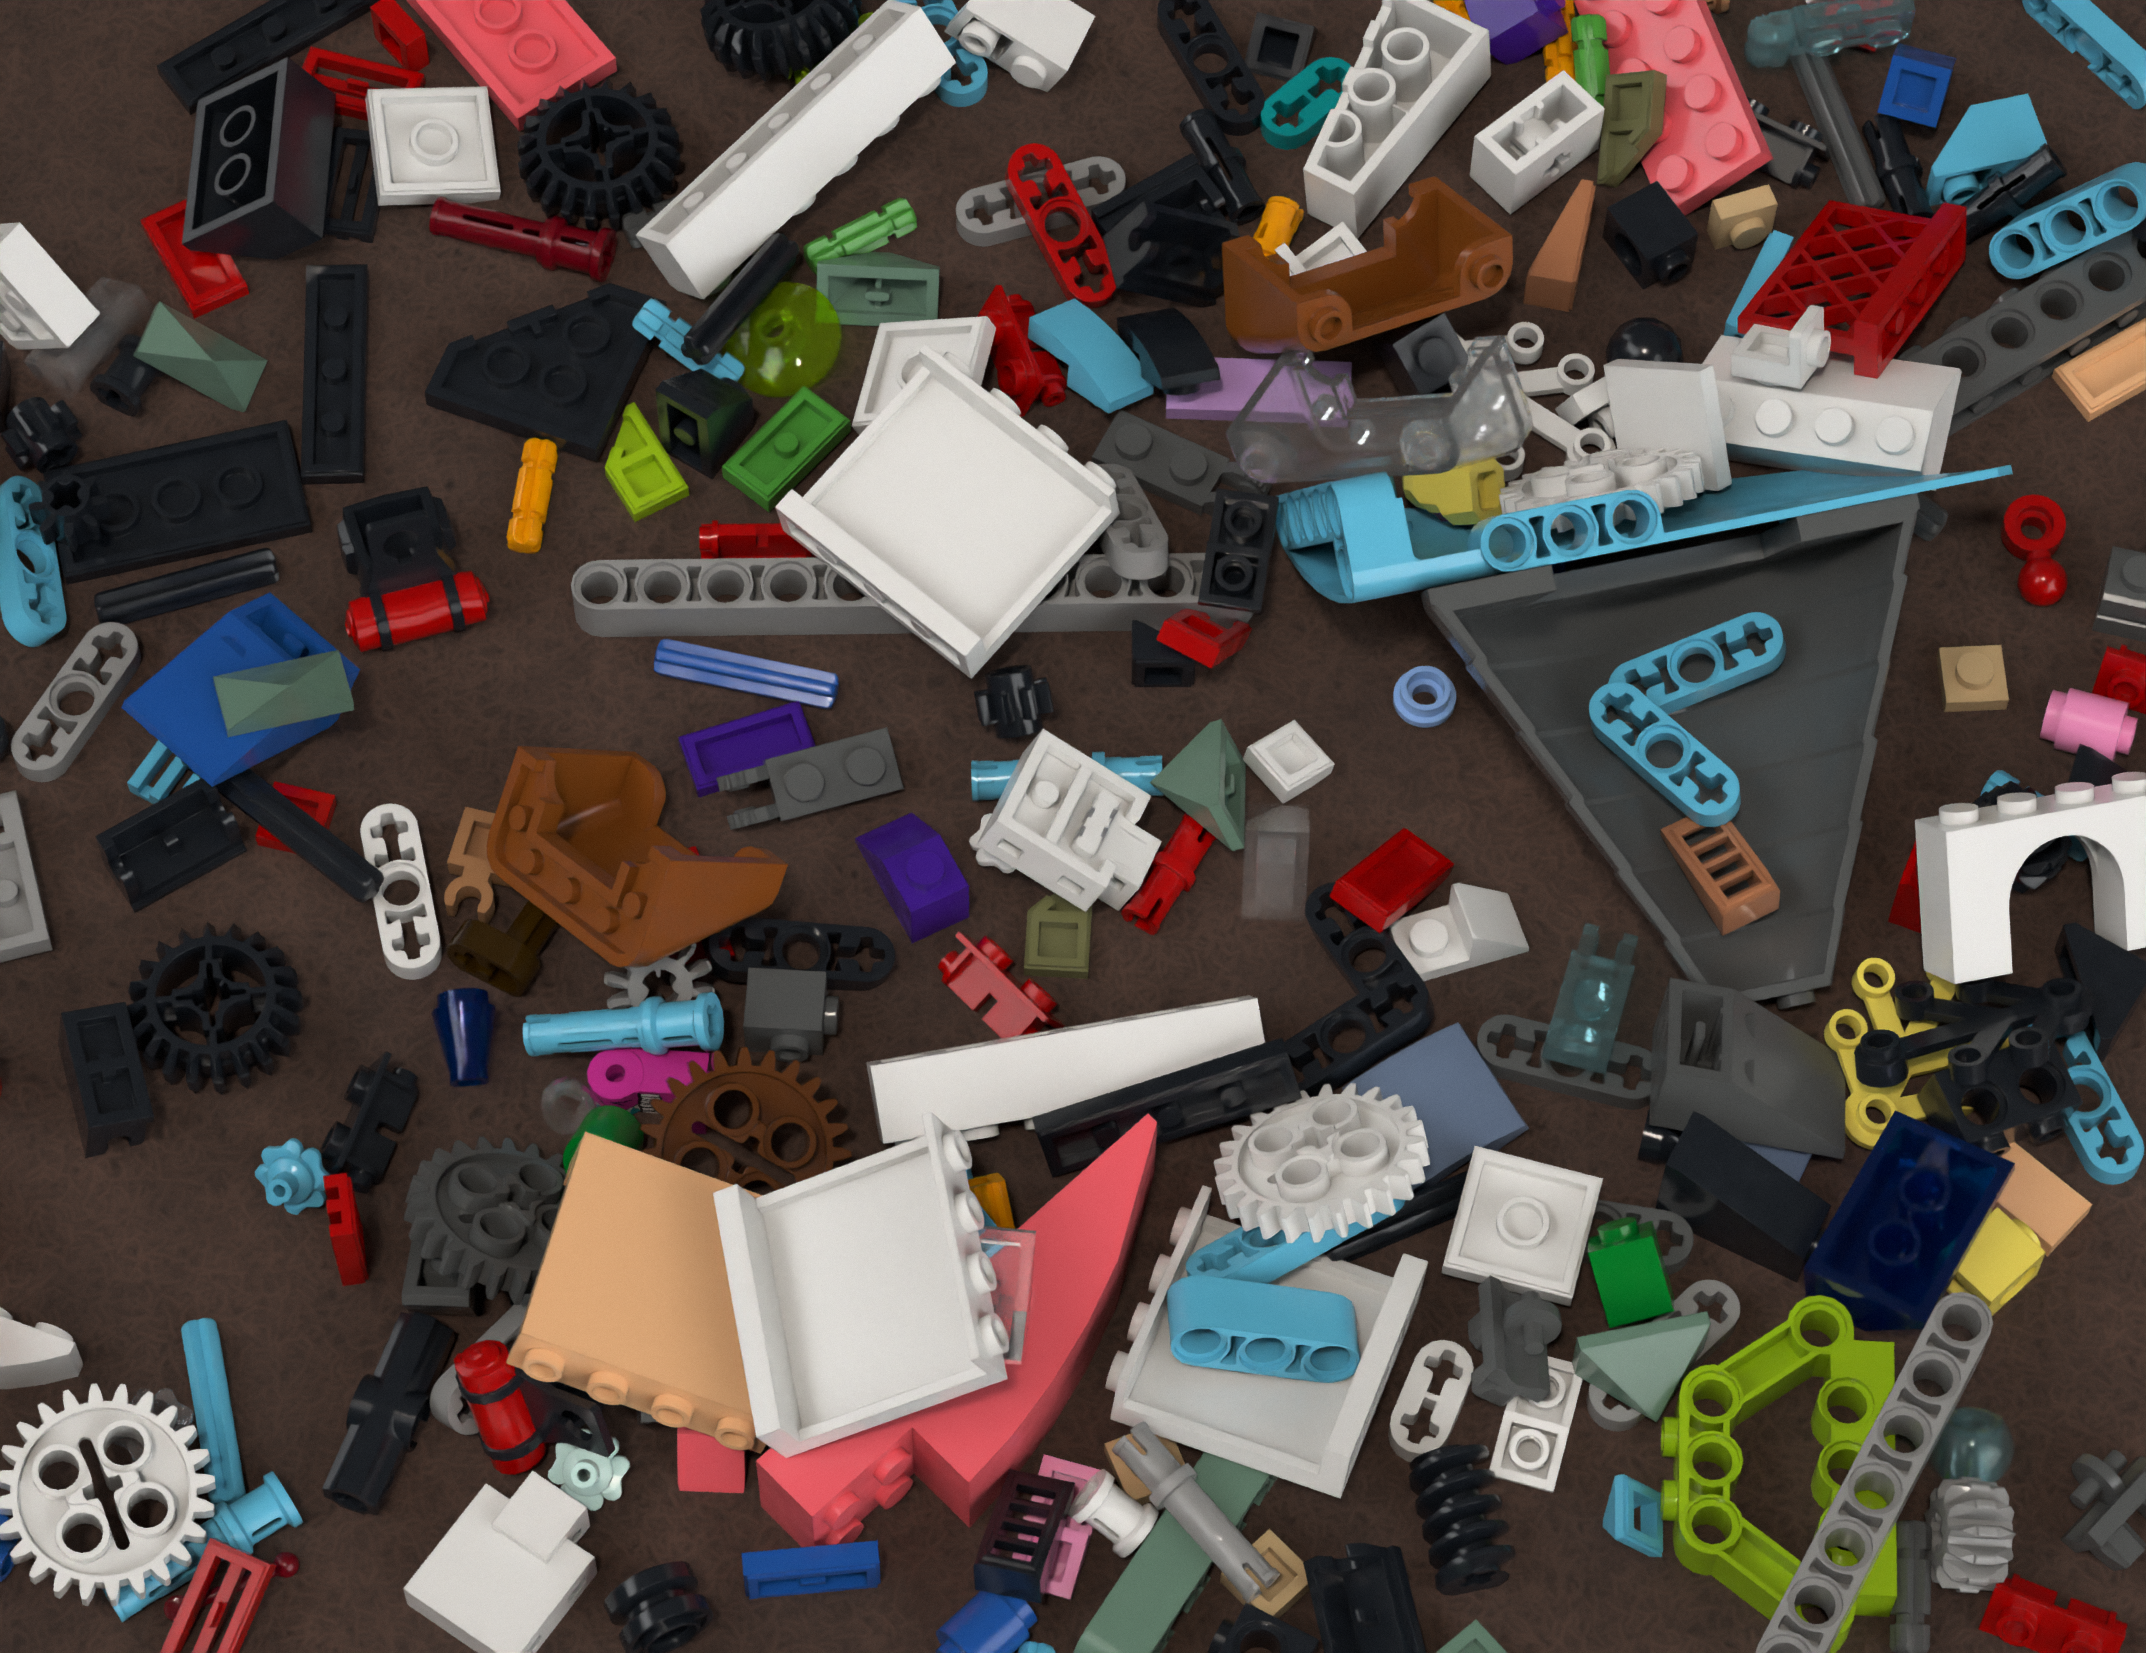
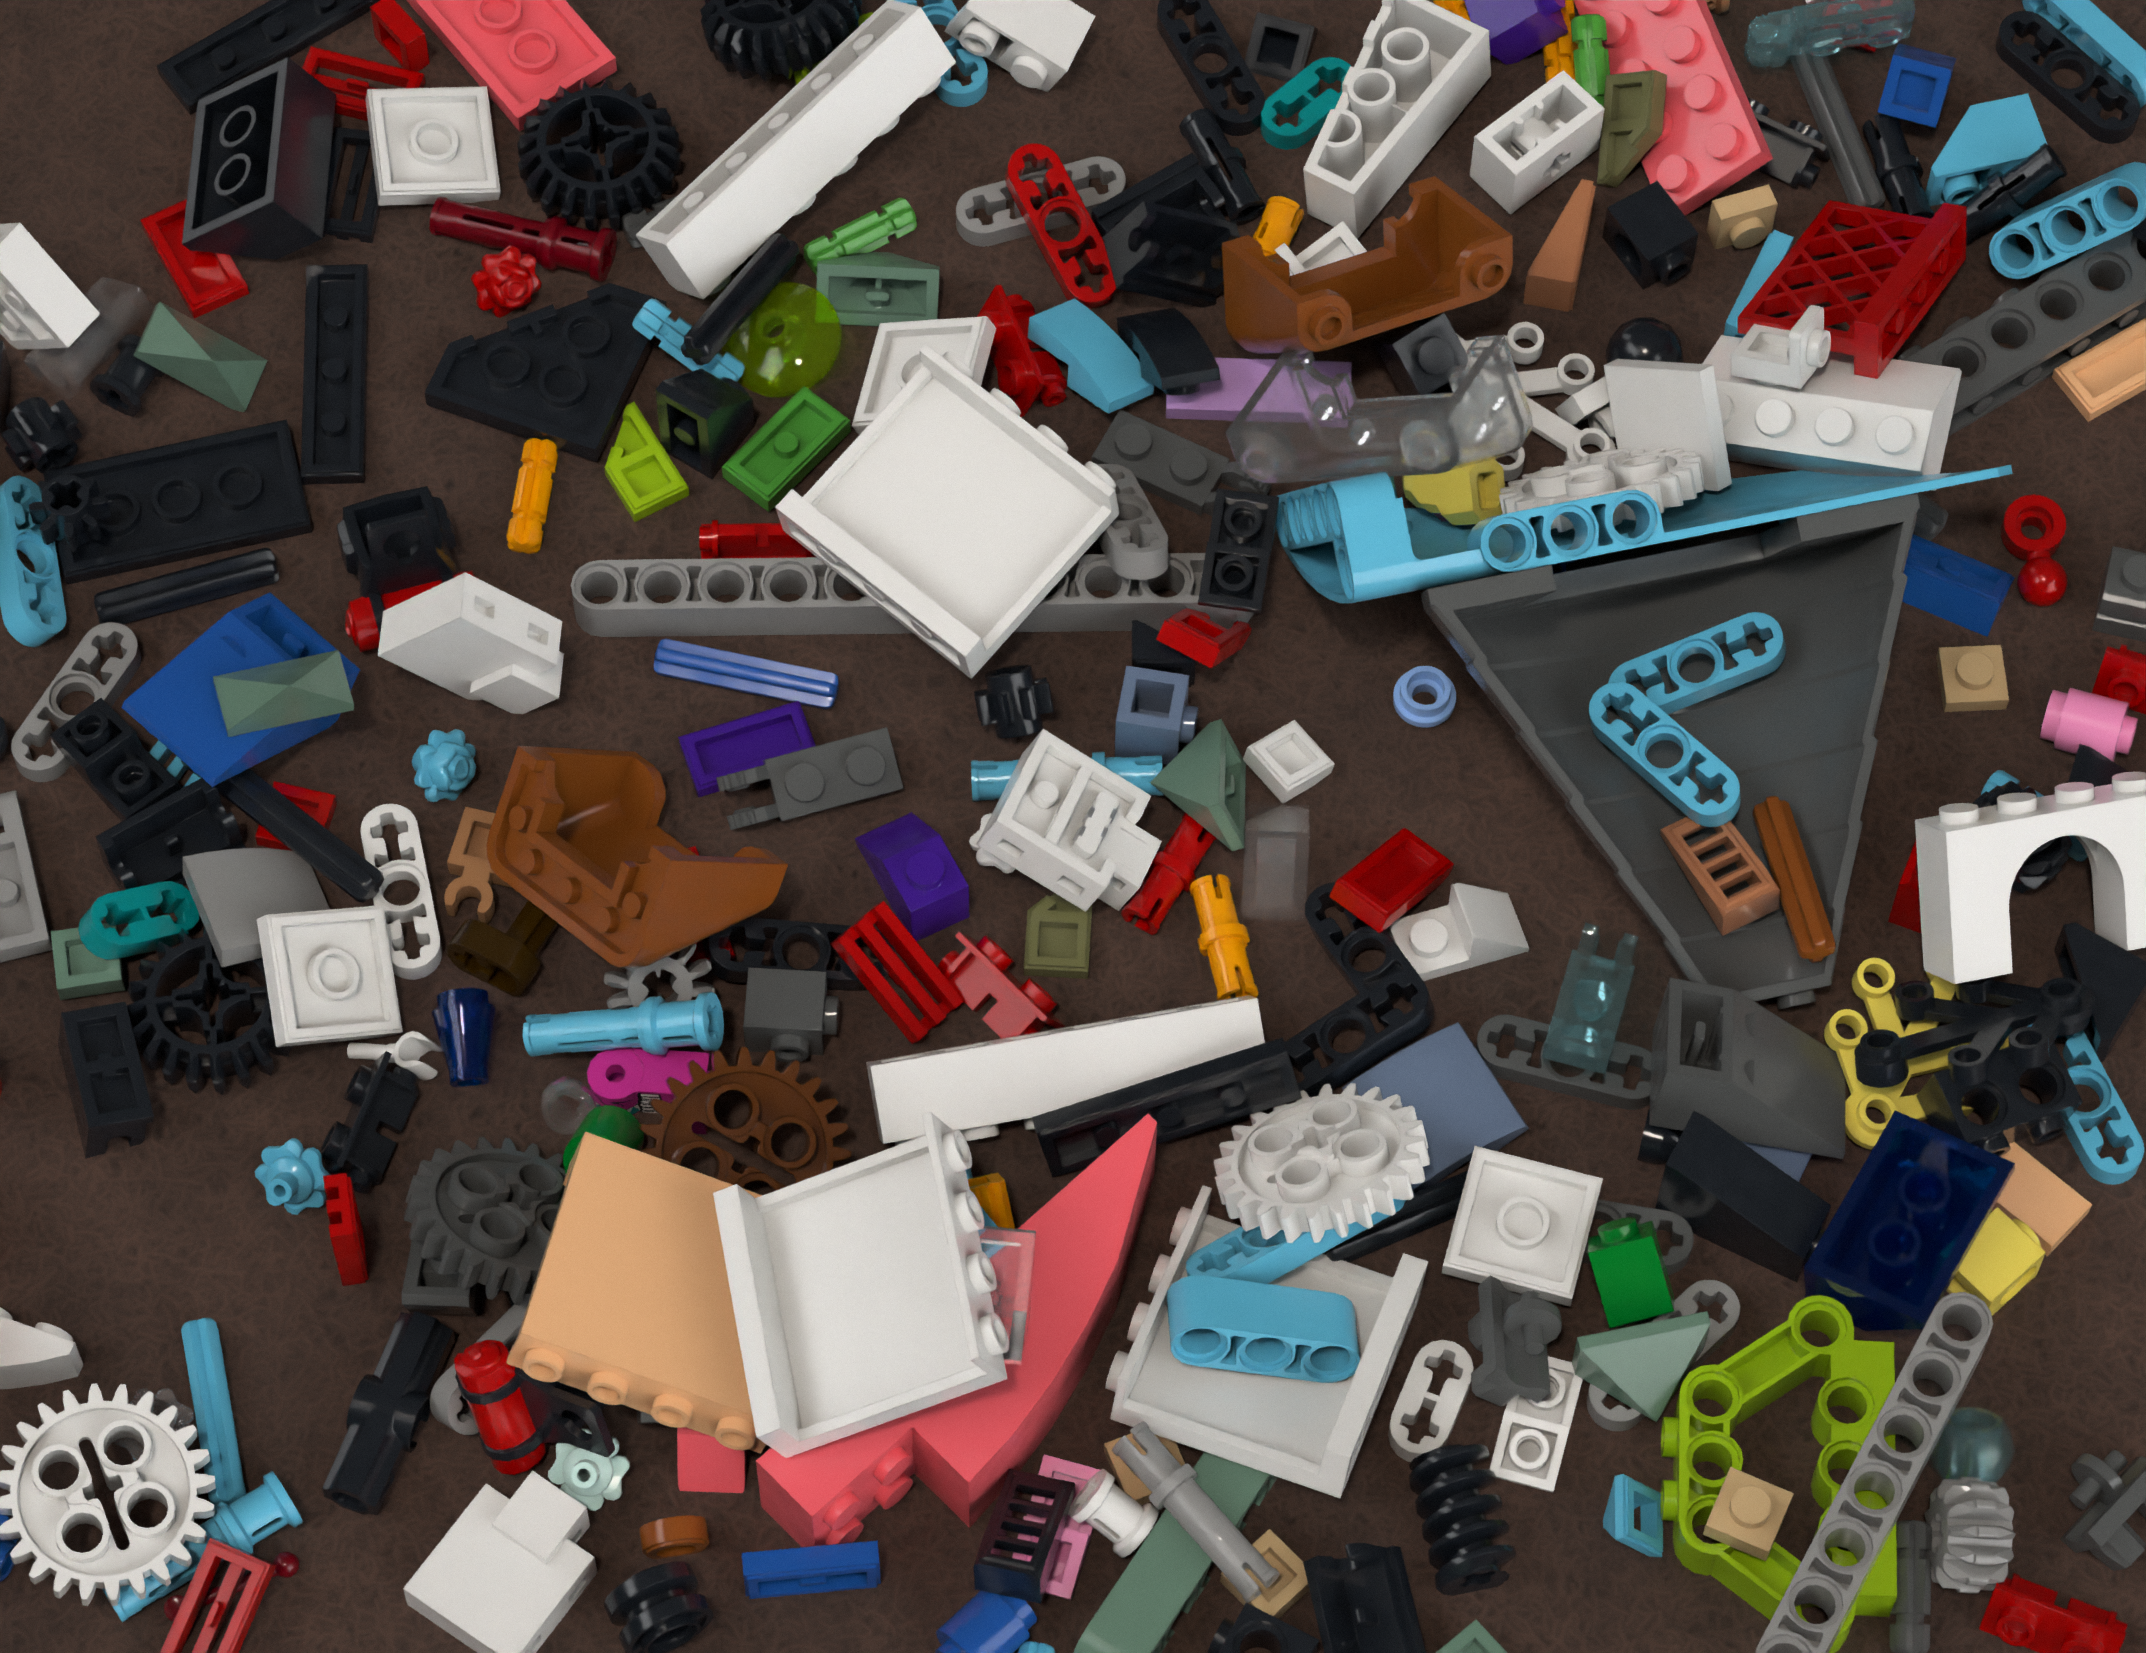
none -> black slope [50,698,181,822]
none -> sand green plate [51,923,125,1000]
none -> teal beam [78,881,199,960]
none -> light grey slope [183,848,330,967]
none -> white tile [257,905,403,1047]
none -> white hand [347,1031,443,1081]
none -> white piece [378,572,564,714]
none -> medium azure plant [412,729,476,802]
none -> red plant [471,245,541,318]
none -> dark orange tile [639,1515,710,1559]
none -> red tile [831,900,964,1044]
none -> sand blue brick [1115,666,1199,765]
none -> light orange pin [1189,874,1258,1001]
none -> tan plate [1703,1467,1794,1561]
none -> dark orange axle [1752,796,1836,963]
none -> blue slope [1902,534,2015,637]
none -> black beam [1996,11,2140,144]

